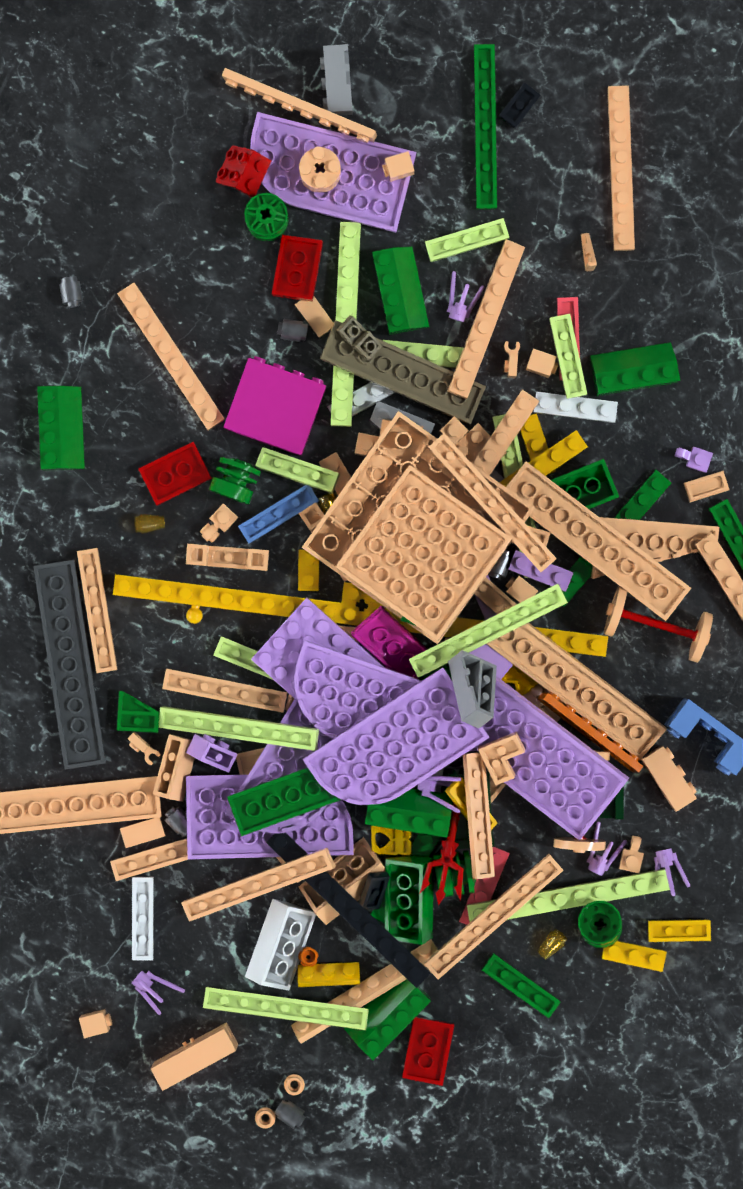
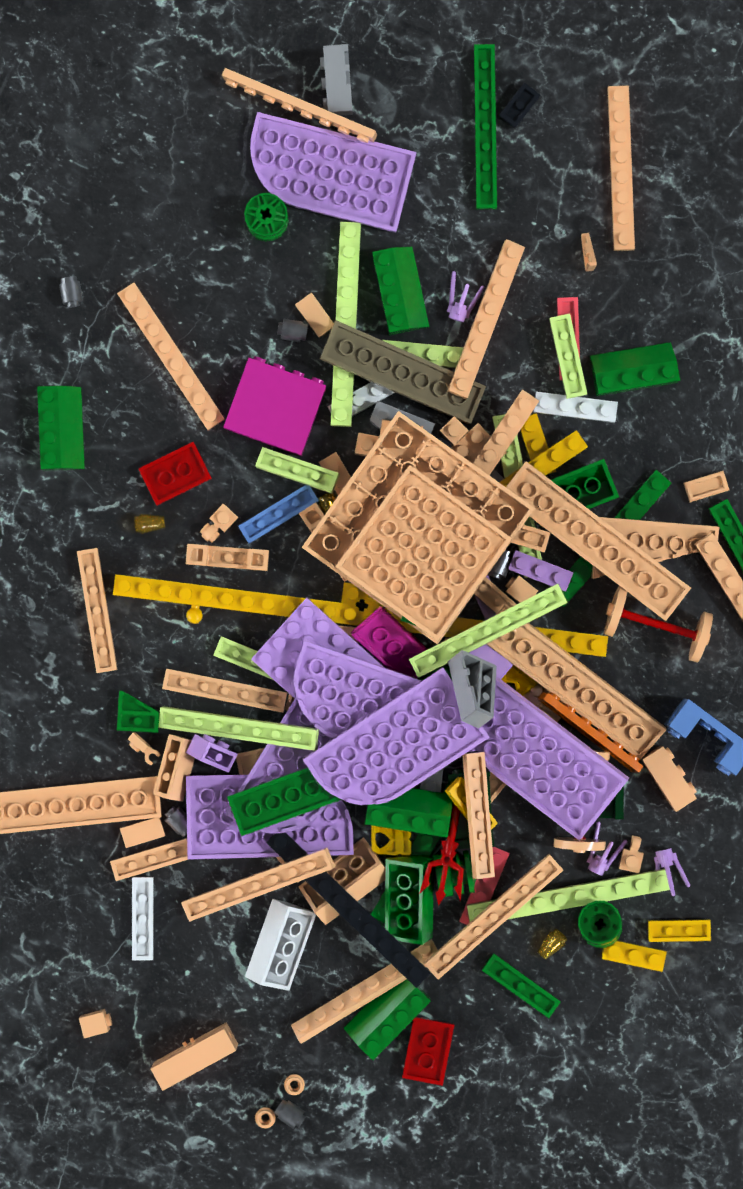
dark grey plate [33,560,106,770] -> none
lavender plant [132,971,185,1015] -> none
yellowish green plate [203,987,369,1030] -> none
green wheel [209,457,261,505] -> none
red bracket [216,146,271,197] -> none
red plate [272,235,323,302] -> none
yellow plate [297,962,360,987] -> none
yellow plate [298,550,319,591] -> none
orange plate [298,947,318,967] -> none
light nougat brick [299,146,341,193] -> none
dark tan slope [336,315,382,361] -> none
black plate [359,872,390,910] -> none
light nougat brick [382,151,414,182] -> none
lavender plant [418,775,461,813] -> none
yellowish green plate [425,218,509,262] -> none
light nougat plate [429,433,557,572] -> none
light nougat plate [478,731,525,785] -> none
light nougat plate [504,341,520,378] -> none
light nougat brick [526,349,558,378] -> none
lavender plate [674,447,713,473] -> none

